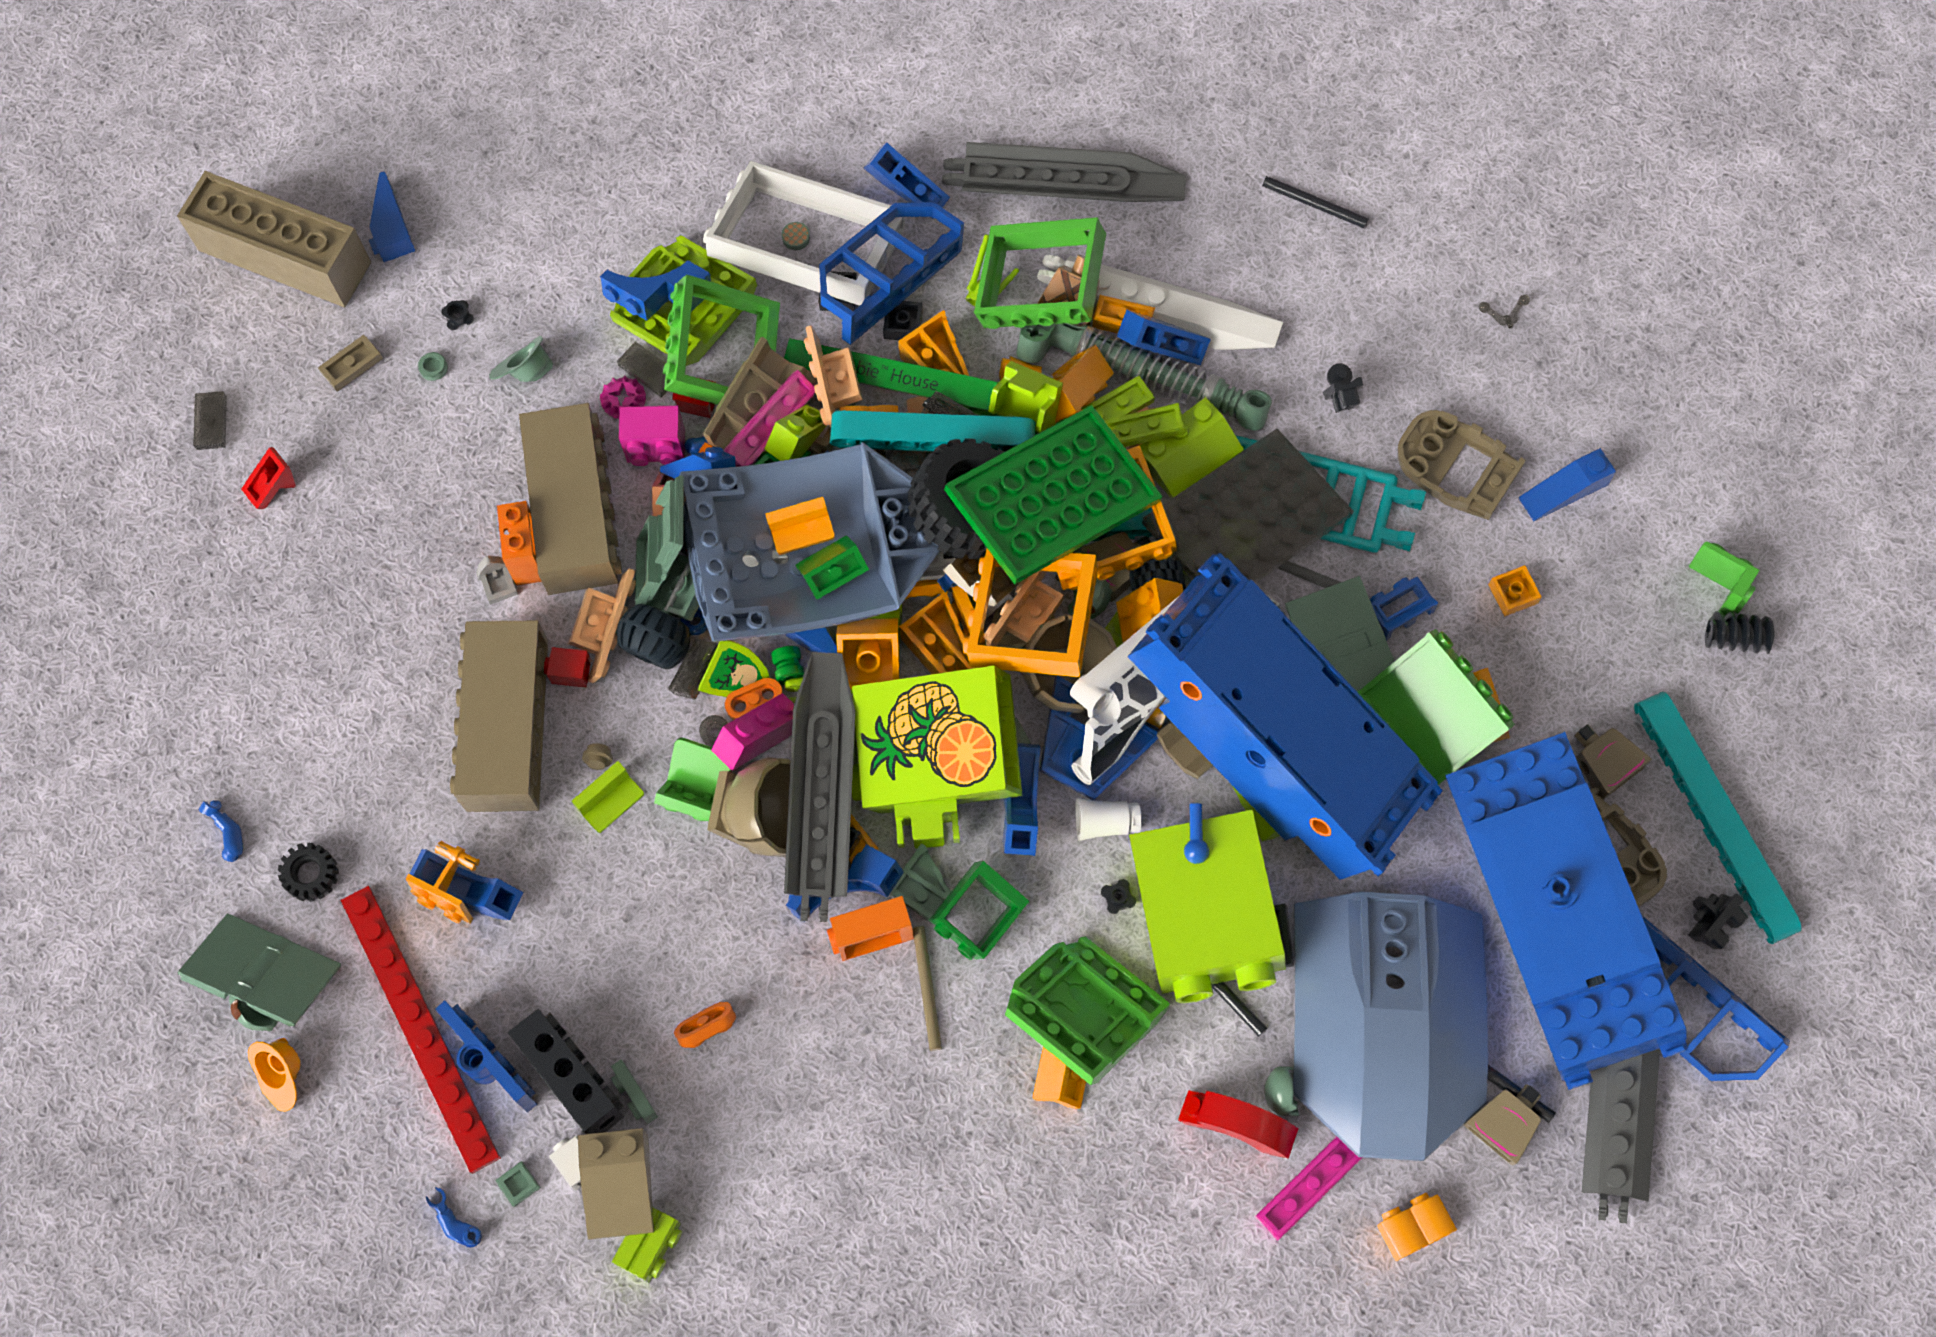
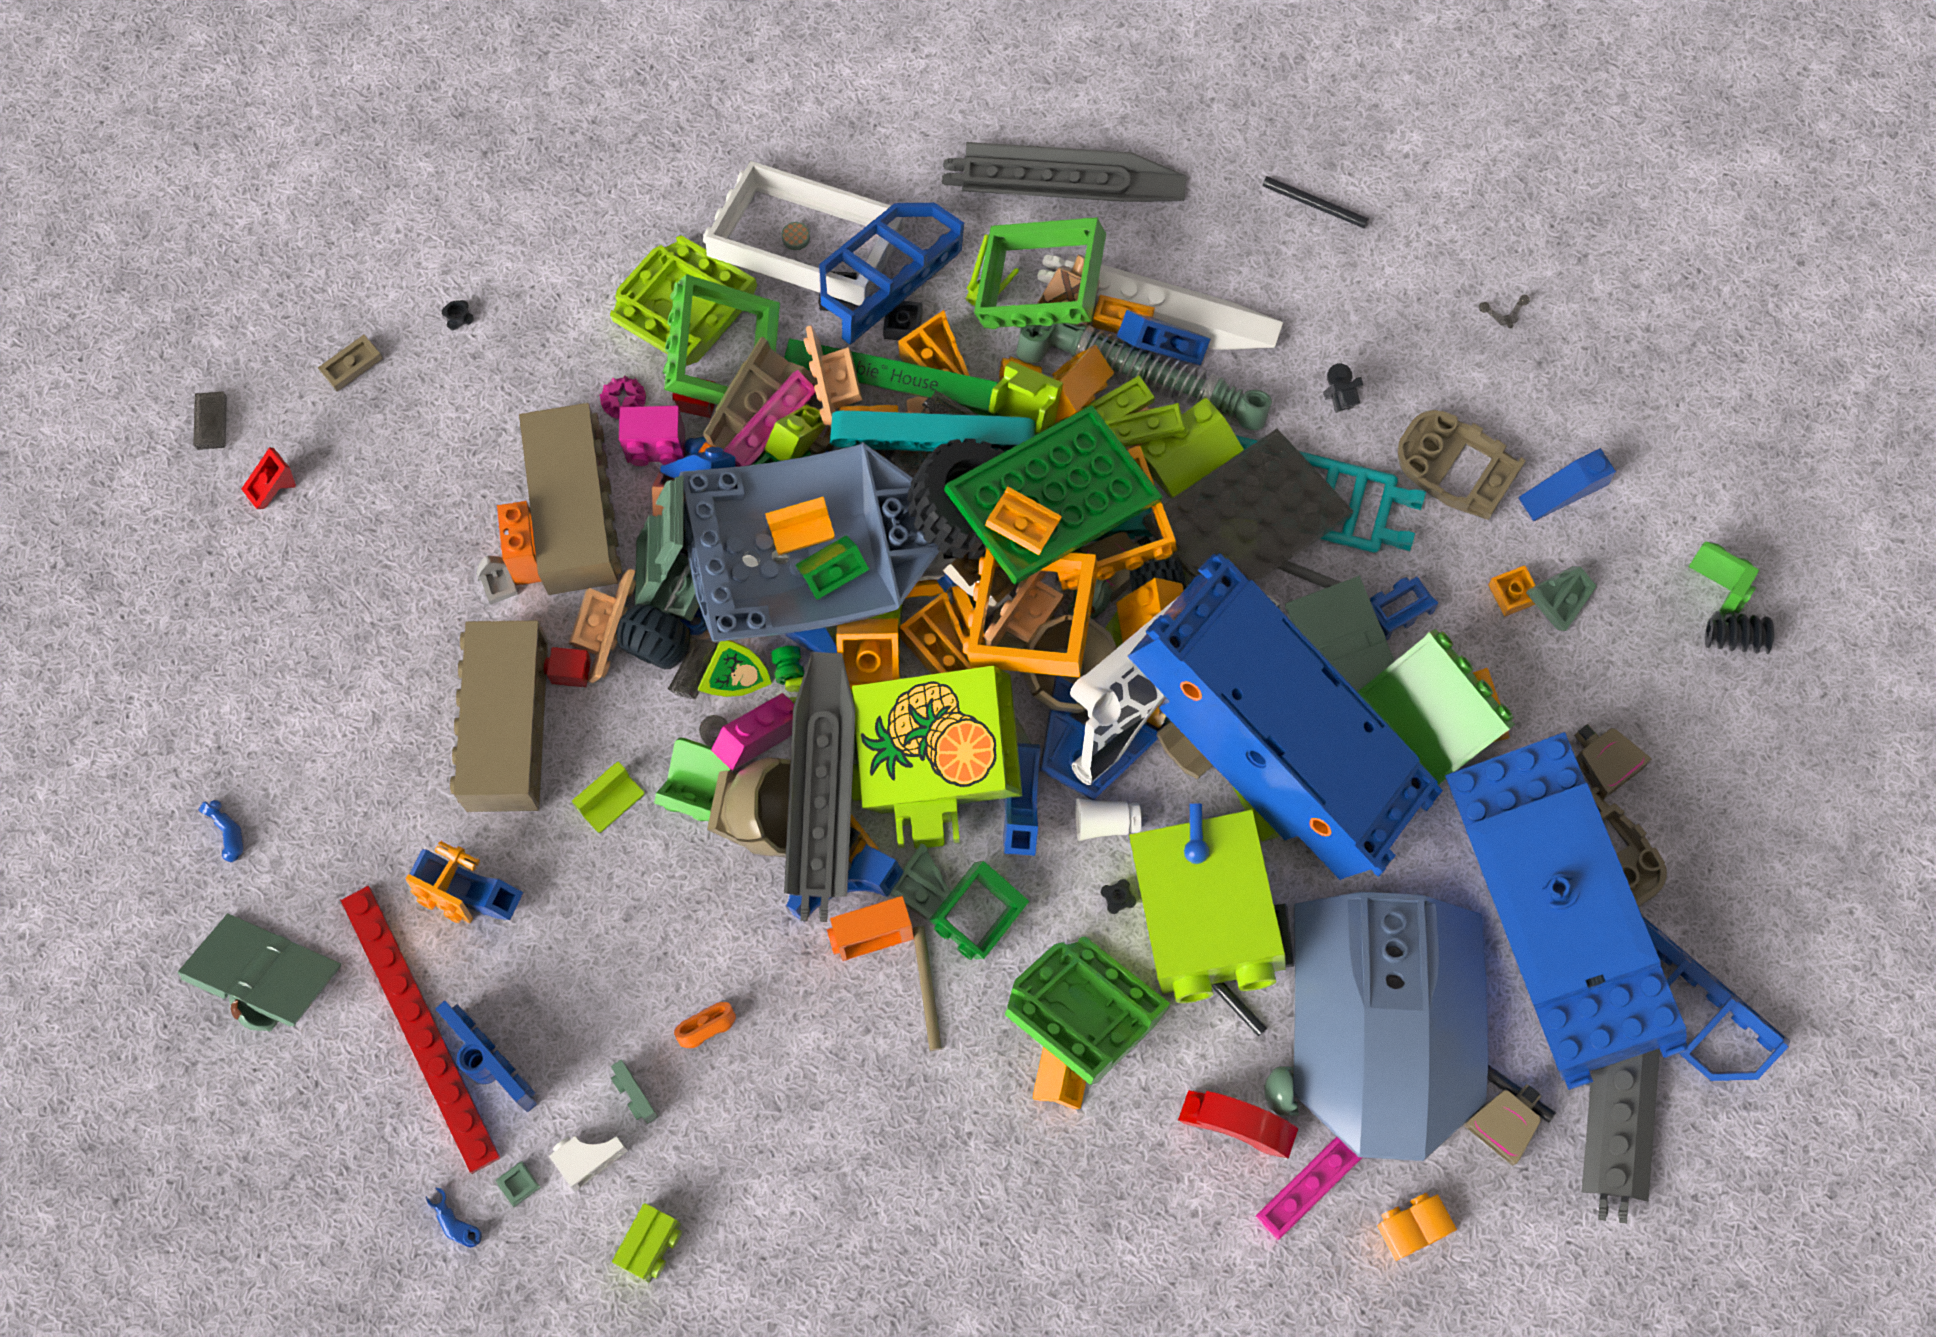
dark tan brick [177,171,371,308] -> none
light orange piece [248,1038,301,1111] -> none
black tyre [278,843,339,902] -> none
blue slope [368,171,415,262] -> none
sand green tile [418,352,448,381] -> none
sand green piece [489,336,553,382] -> none
black brick [507,1008,624,1134] -> none
dark tan slope [577,1128,654,1240] -> none
dark tan plate [582,743,613,770] -> none
blue arch [600,260,711,321] -> none
clear smoke plate [617,341,667,398] -> none
orange plate [725,678,783,720] -> none
blue slope [864,142,950,219] -> none
teal beam [1634,691,1802,944] -> none
black hips [1688,893,1748,949] -> none
none -> light orange plate [985,487,1062,555]
none -> sand green wing [1526,566,1597,631]

